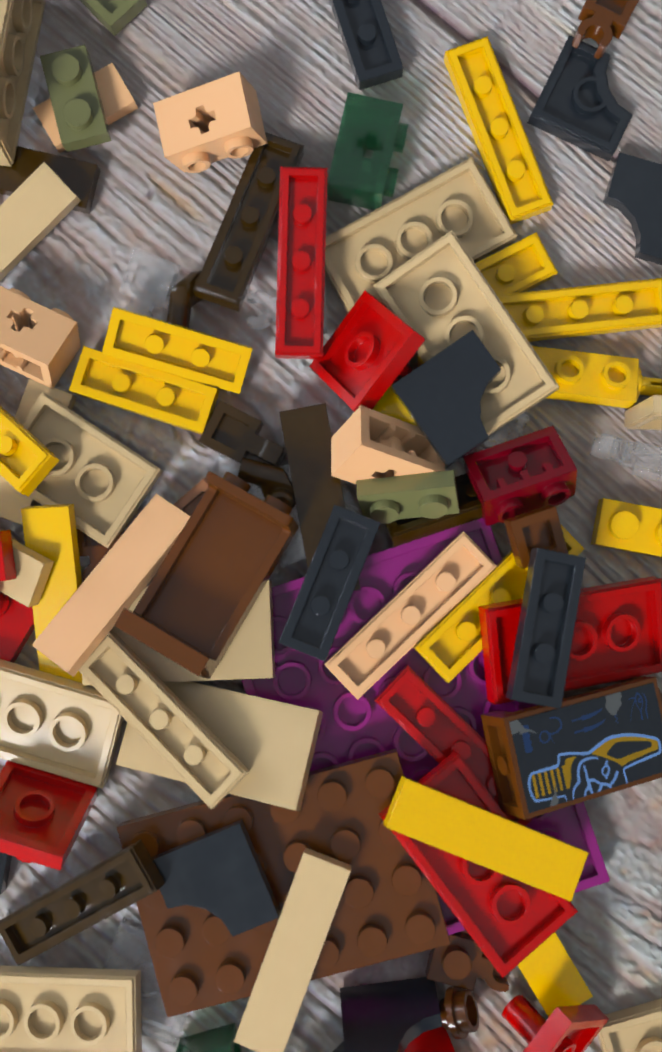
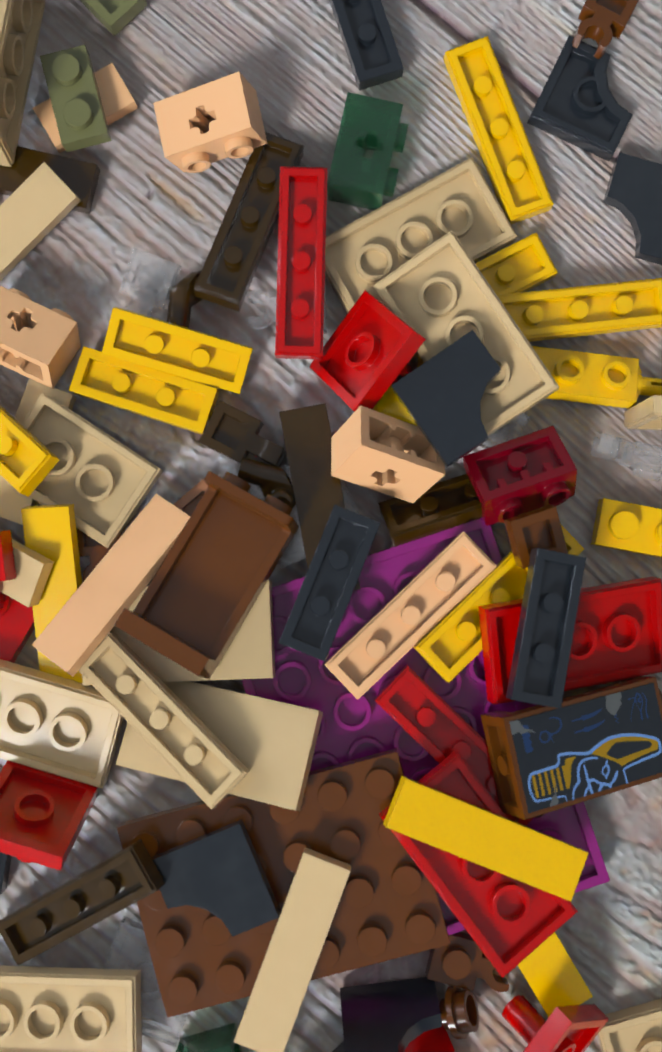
olive plate [356,470,459,524] -> none

